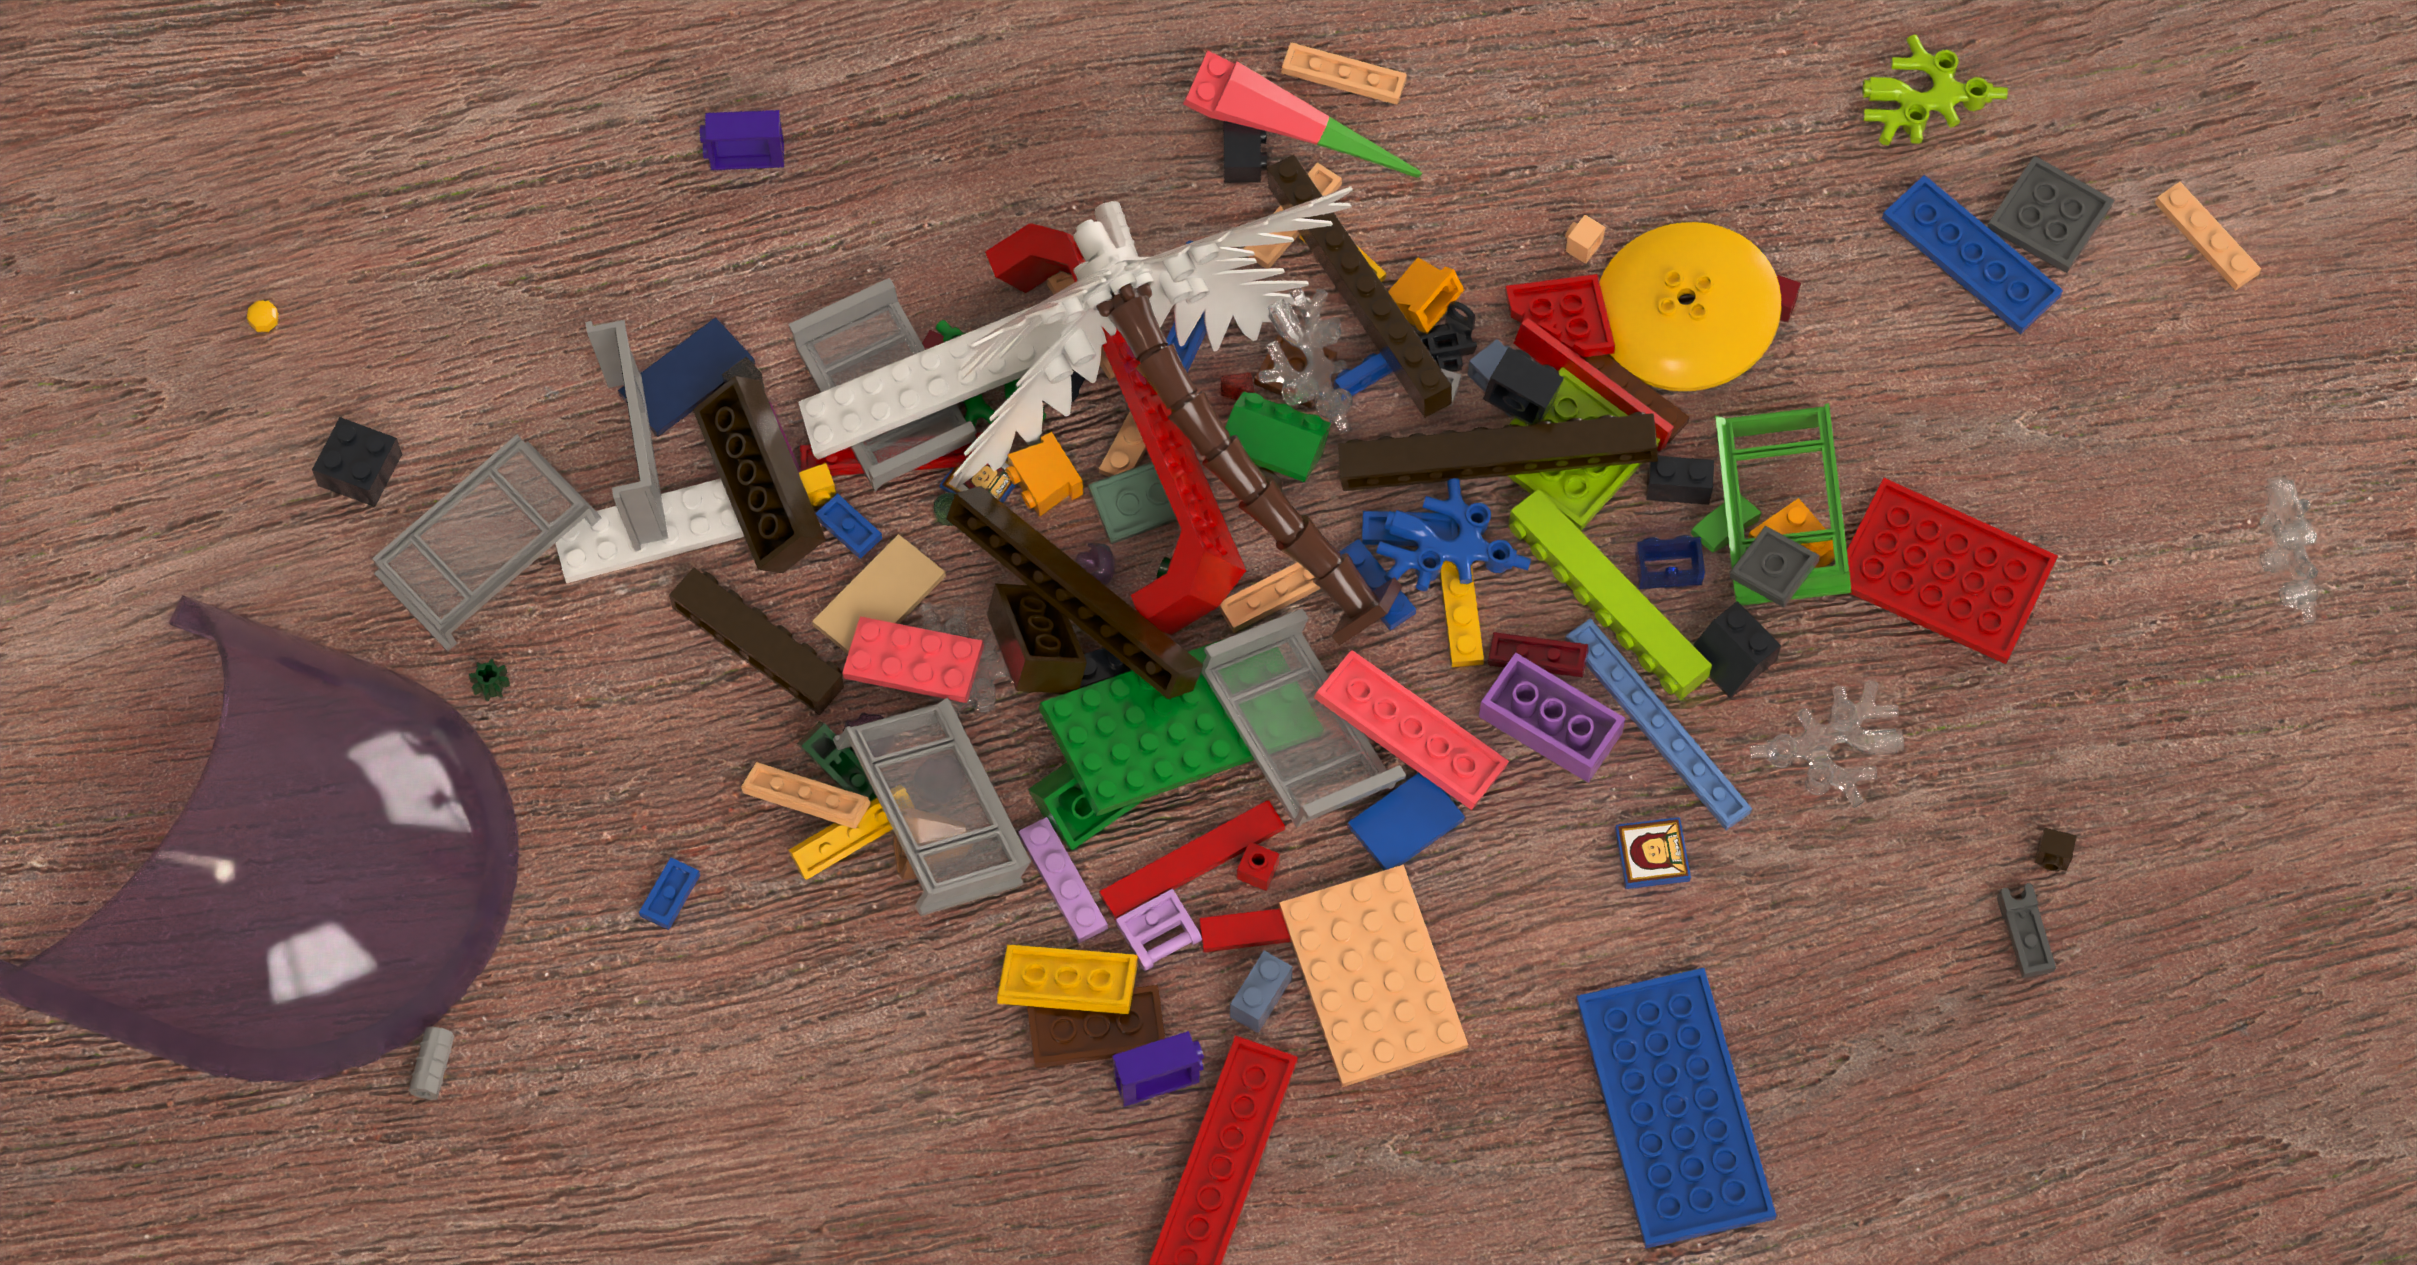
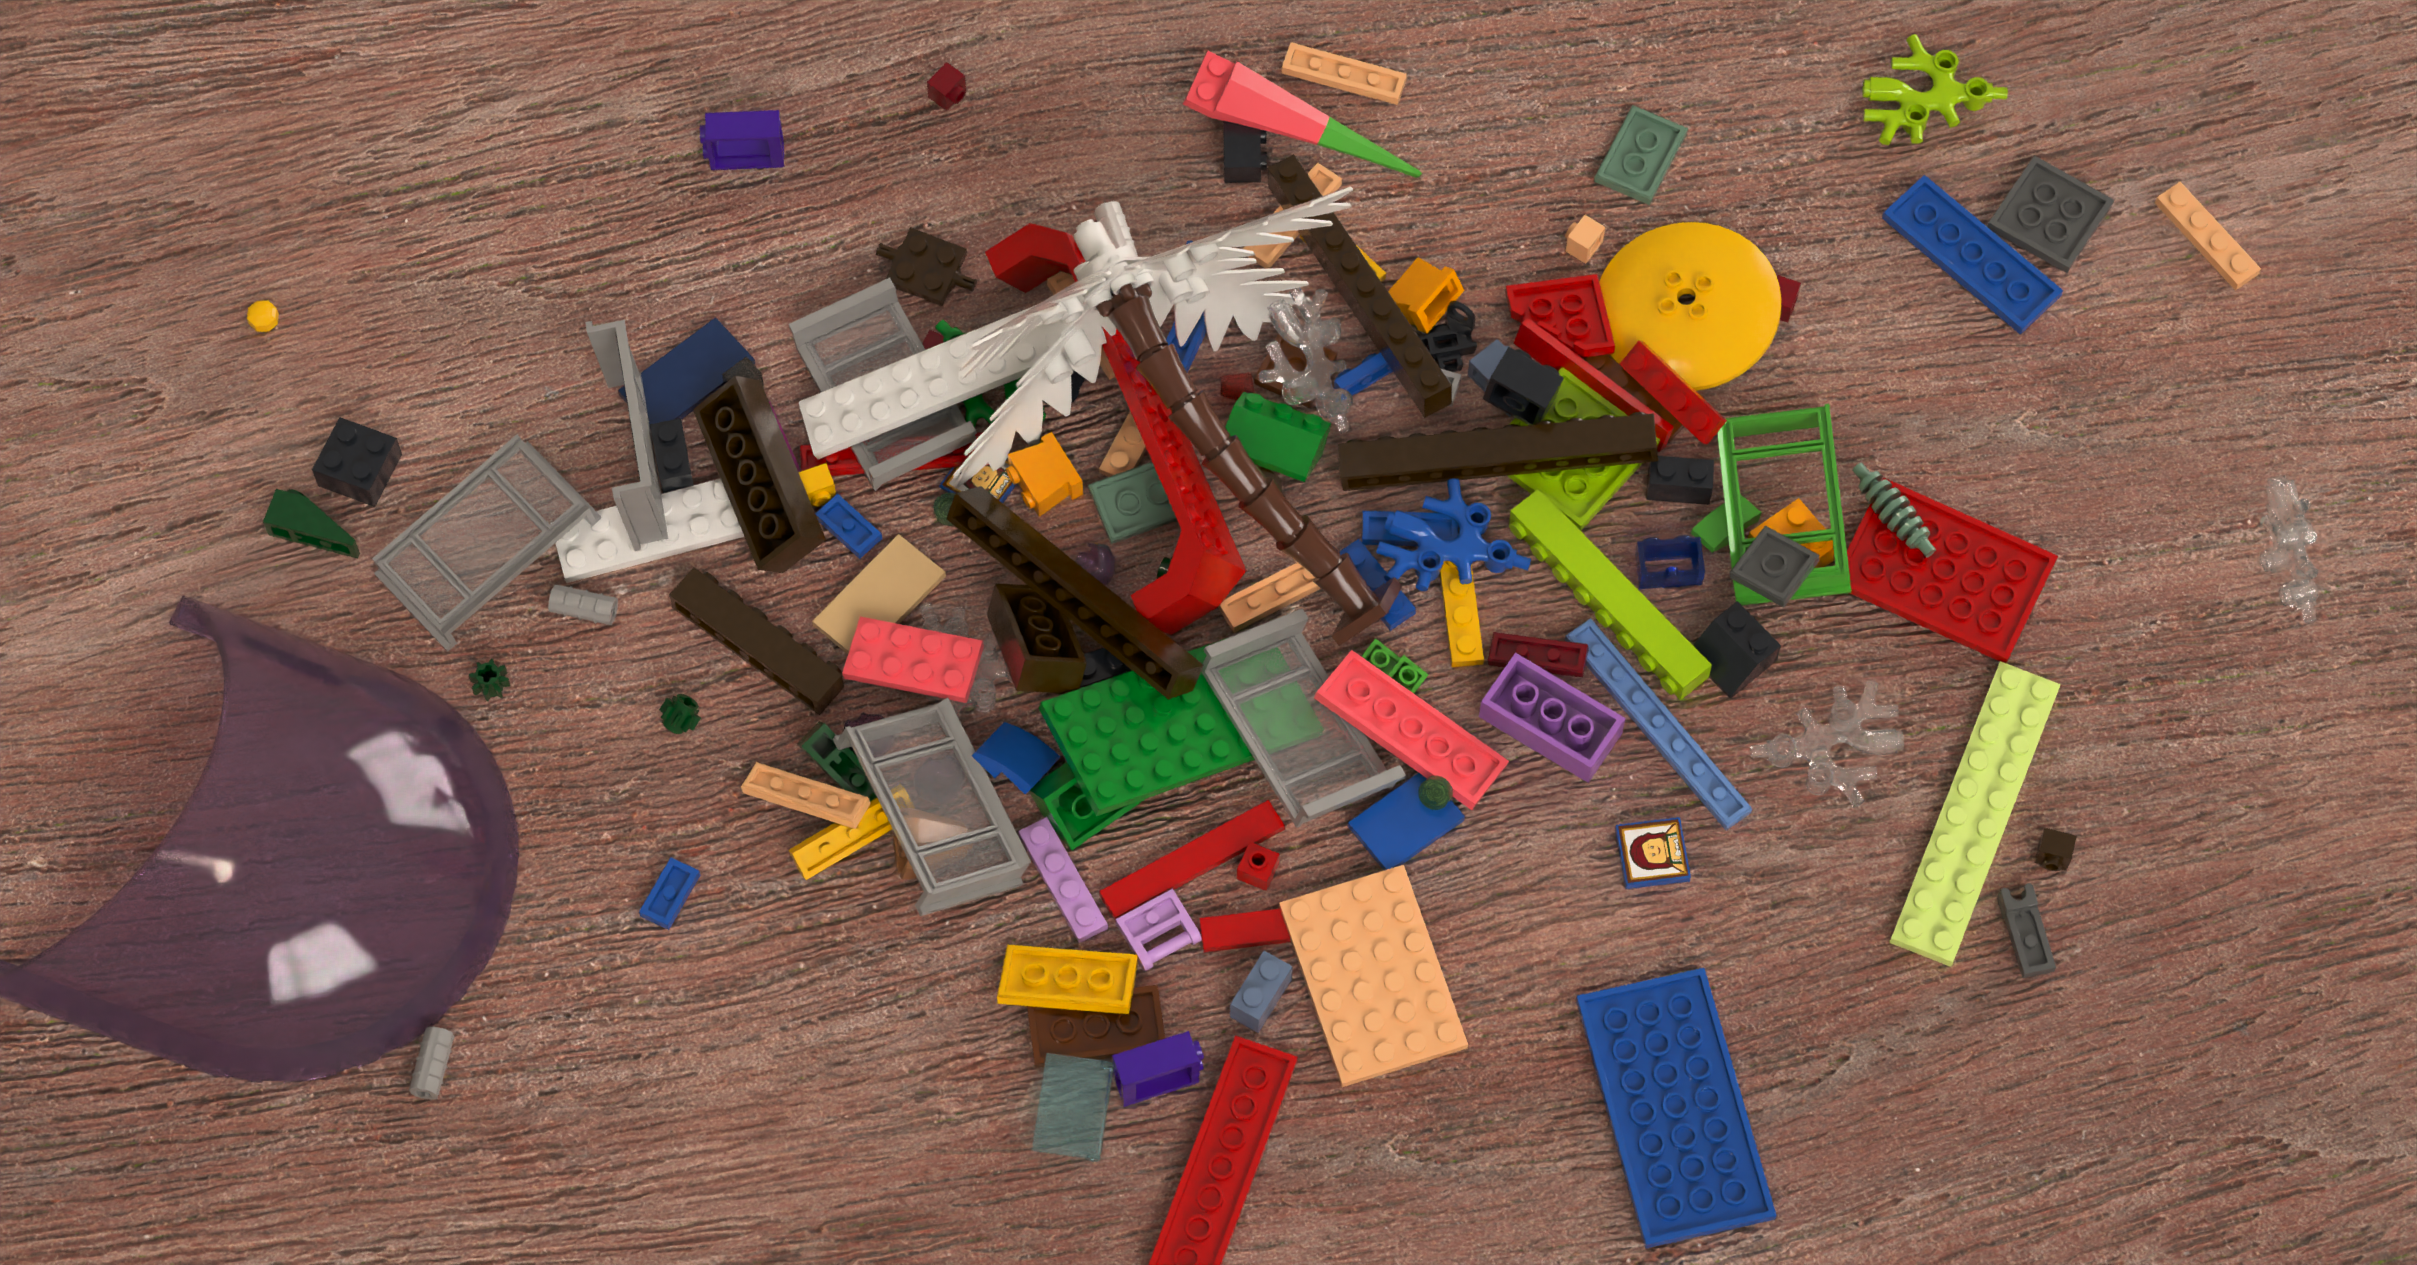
none -> dark green slope [263,489,360,559]
none -> light grey axle [548,584,618,626]
none -> black brick [650,419,694,493]
none -> dark green gear [659,694,701,734]
none -> dark brown plate [876,227,977,306]
none -> dark red plate [927,62,966,111]
none -> blue slope [972,722,1060,794]
none -> clear light blue piece [1032,1053,1113,1162]
none -> bright green slope [1361,638,1428,693]
none -> clear green tile [1418,775,1453,810]
none -> sand green tile [1594,105,1688,205]
none -> red plate [1619,340,1727,445]
none -> sand green piece [1852,462,1936,557]
none -> yellowish green plate [1889,661,2061,967]

